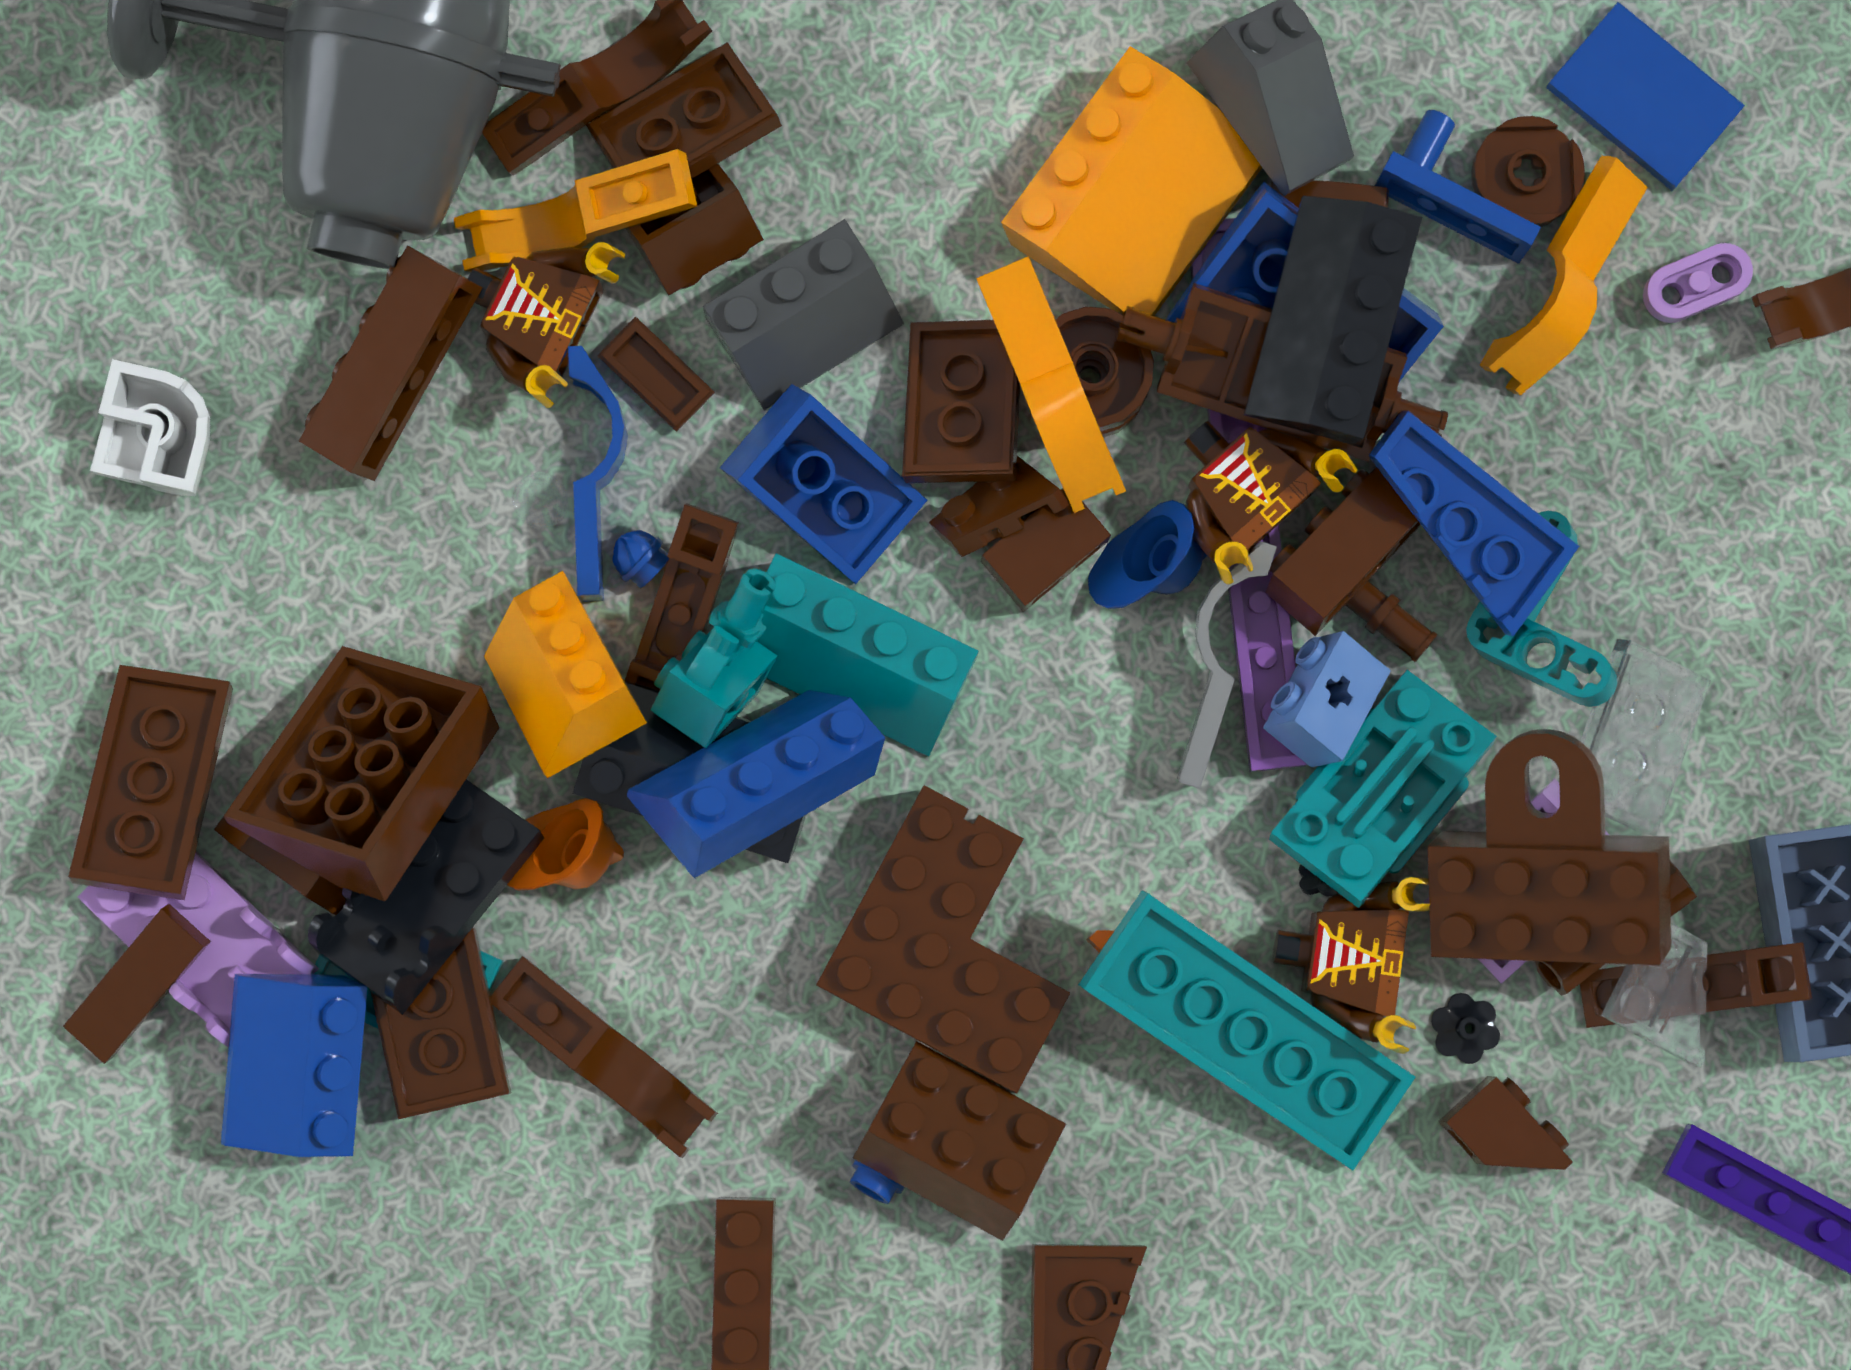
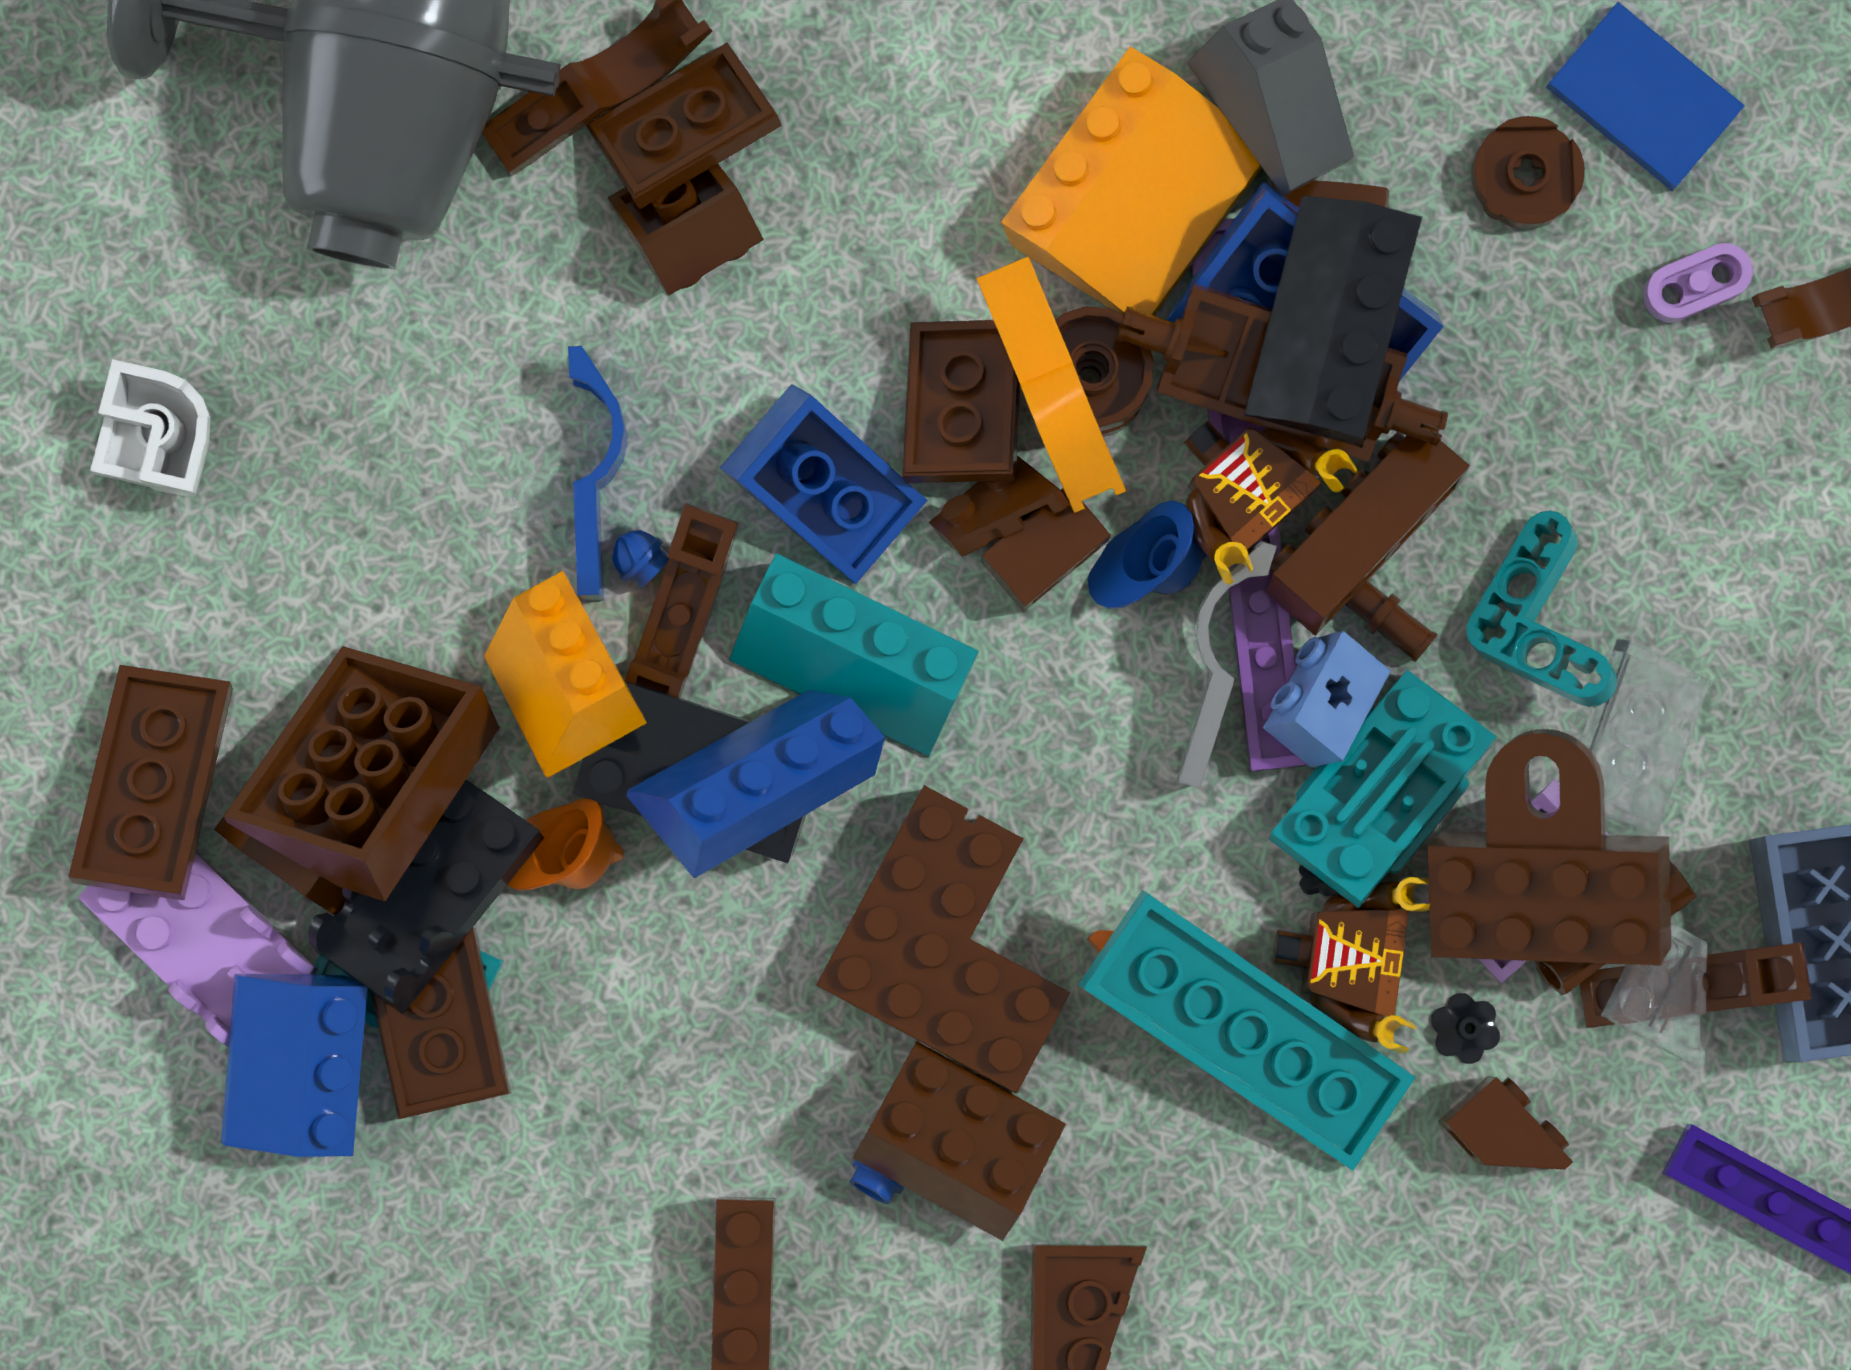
reddish brown tile [63,904,211,1064] -> none
reddish brown brick [299,245,483,481] -> none
light orange piece [453,149,697,272] -> none
torso [468,242,625,408] -> none
reddish brown piece [490,956,718,1158] -> none
reddish brown tile [597,316,715,432] -> none
teal brick [651,569,778,748] -> none
dark grey slope [703,219,904,411] -> none
blue wing [1368,410,1579,637] -> none
blue piece [1374,110,1541,264] -> none
light orange piece [1480,155,1648,395] -> none

